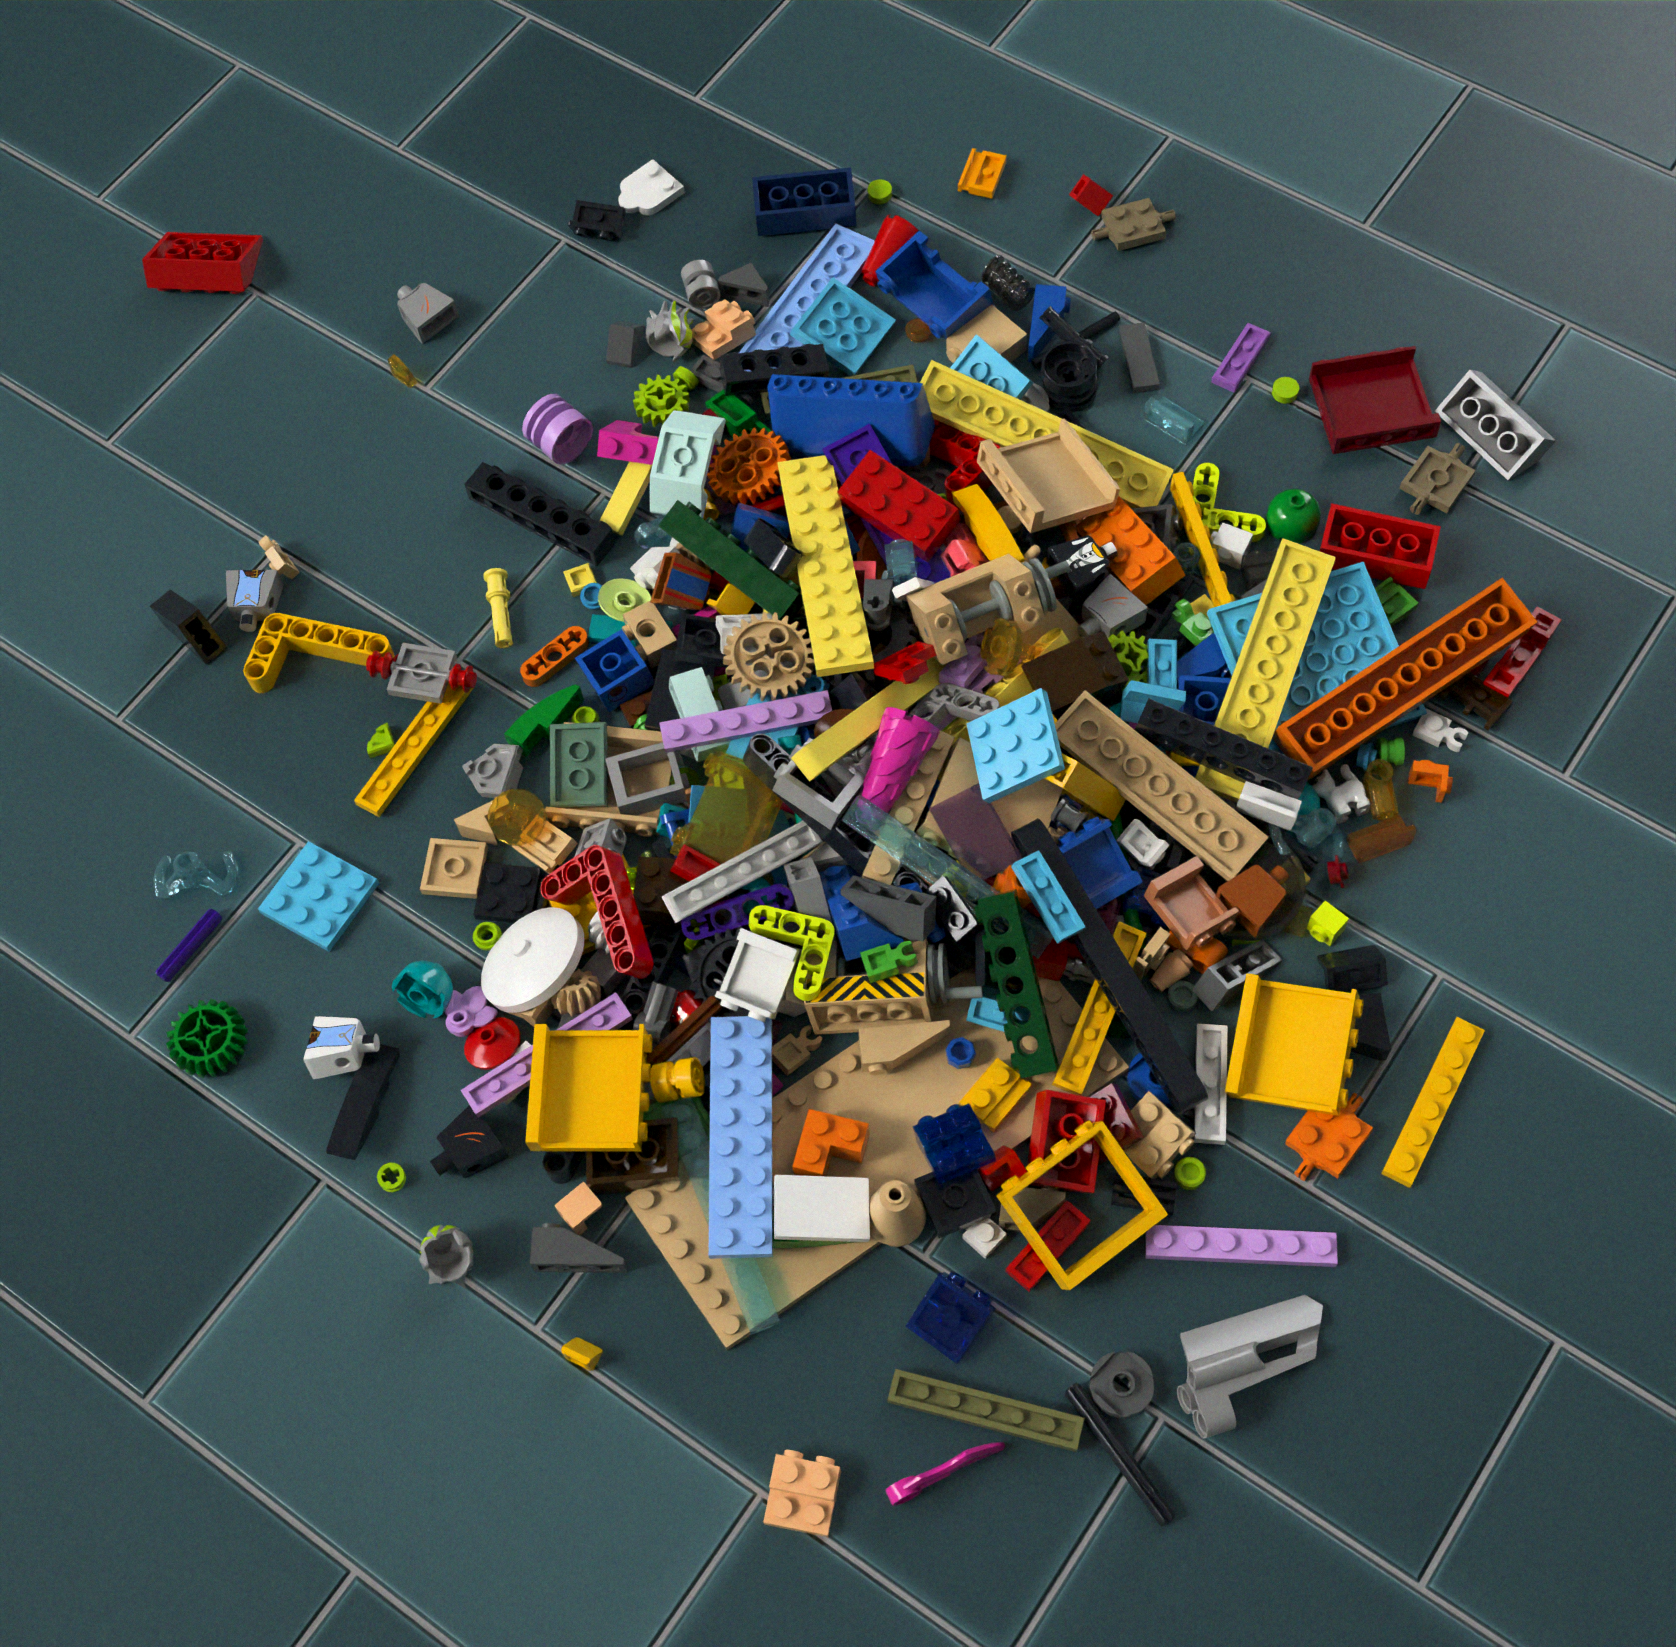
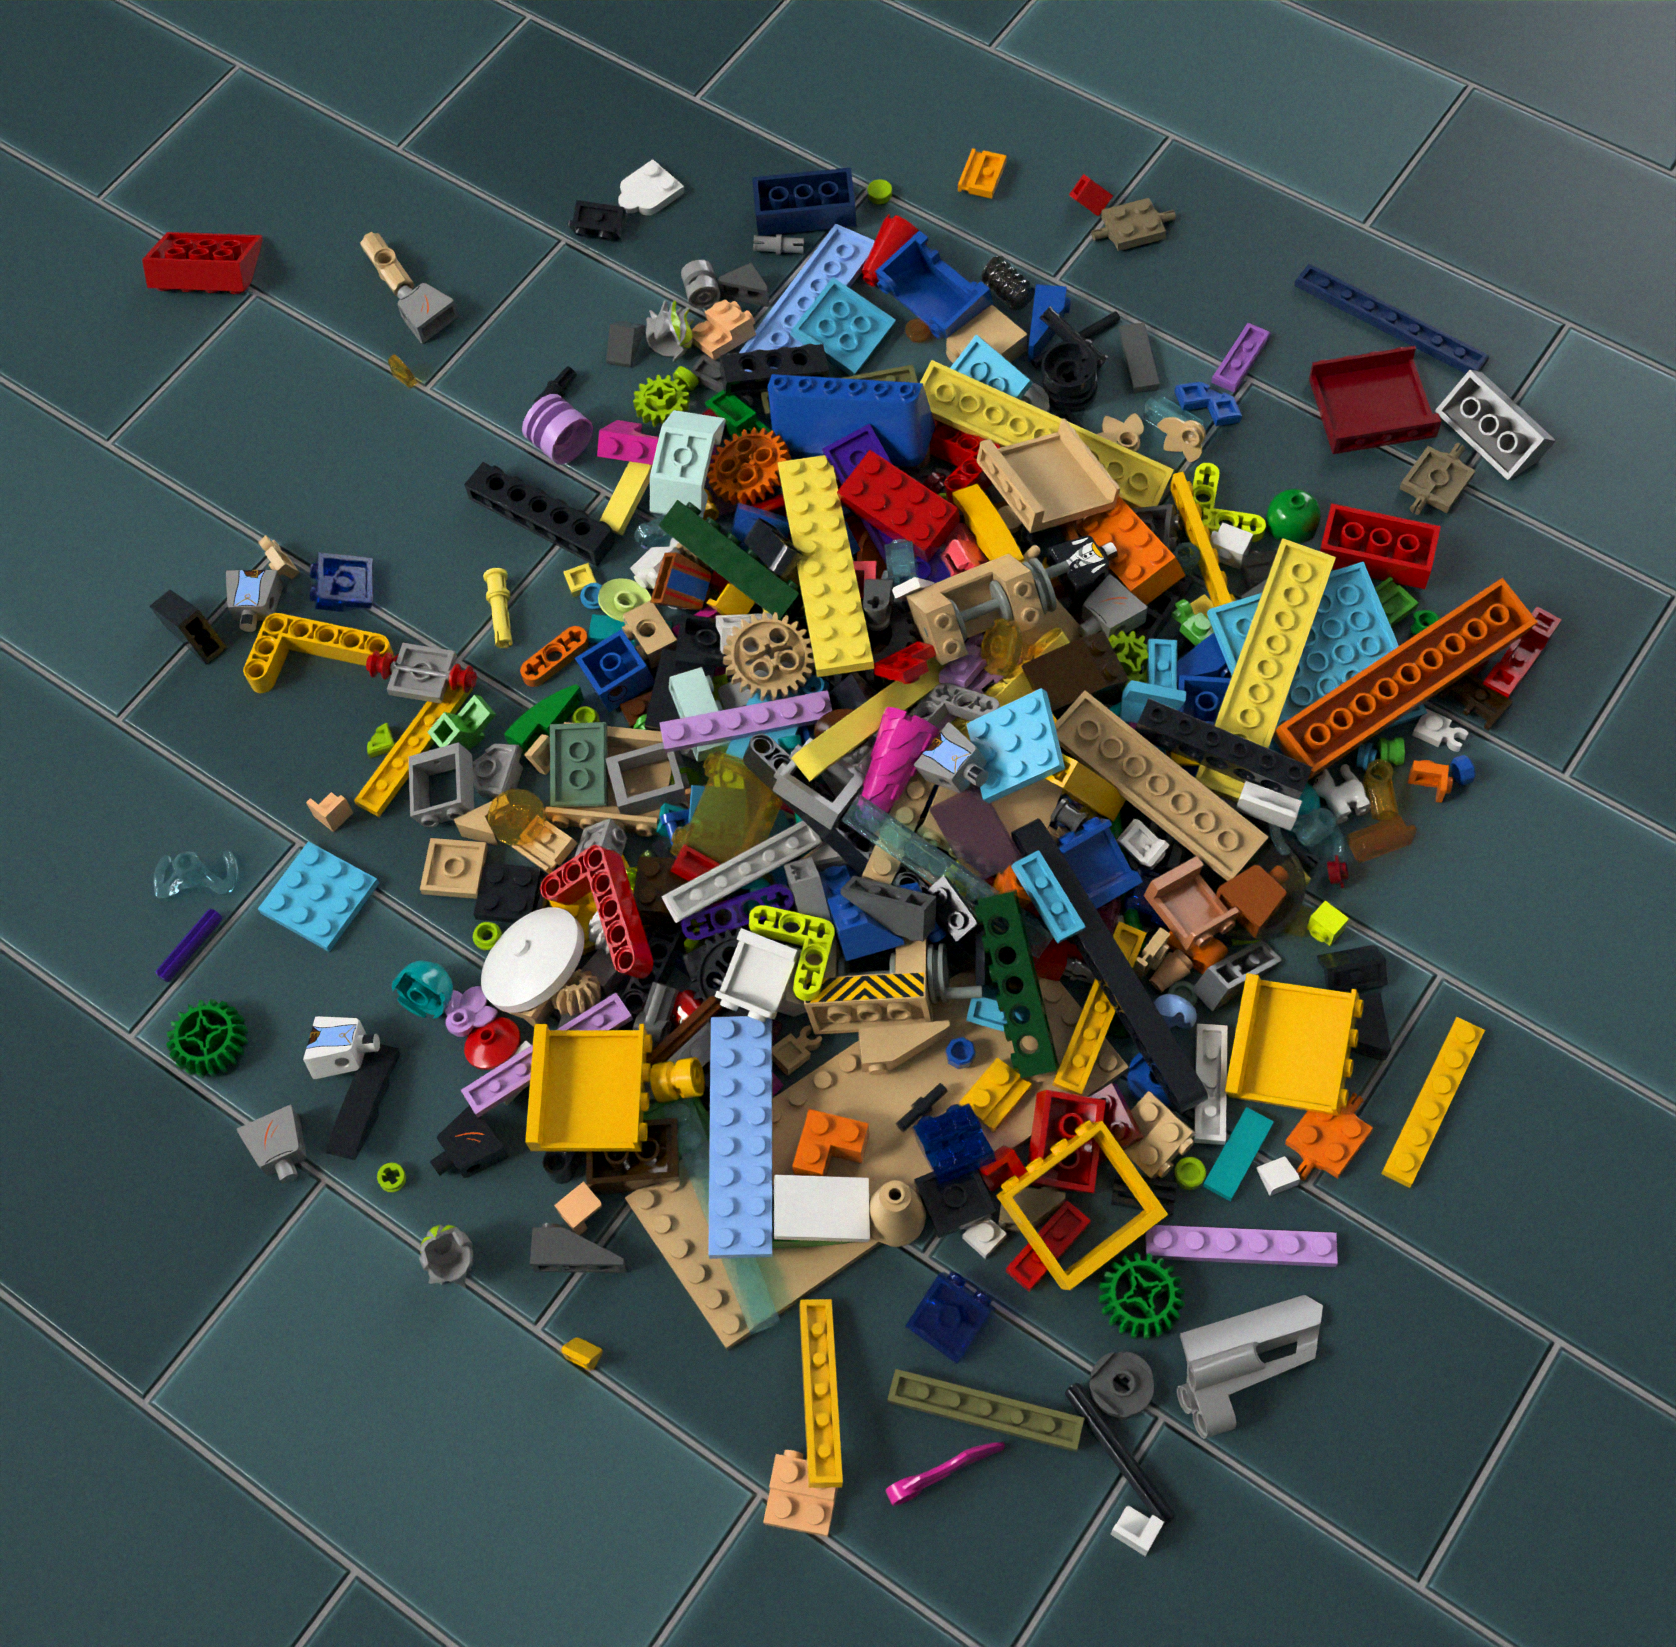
bright green plate [860,941,918,983] -> none
lime tile [1272,377,1299,404] -> none
none -> light grey torso [237,1104,307,1183]
none -> light nougat panel [306,792,353,832]
none -> clear blue plate [310,552,373,612]
none -> tan piece [360,232,414,296]
none -> light grey window [409,742,474,827]
none -> bright green brick [427,695,496,750]
none -> tan tile [524,734,550,775]
none -> black axle [534,366,577,403]
none -> light grey pin [753,234,804,255]
none -> yellow plate [799,1299,843,1488]
none -> black bar [896,1083,948,1133]
none -> light grey torso [914,722,988,793]
none -> dark red plate [923,472,945,495]
none -> tan plate [1097,413,1144,452]
none -> green gear [1098,1252,1185,1340]
none -> white panel [1111,1506,1164,1556]
none -> light blue hair [1153,994,1197,1030]
none -> tan plate [1157,417,1206,462]
none -> blue tile [1174,382,1242,426]
none -> teal tile [1203,1107,1274,1202]
none -> white slope [1256,1156,1301,1196]
none -> dark blue tile [1294,264,1490,374]
none -> green plate [1410,610,1441,635]
none -> blue tile [1450,755,1476,785]

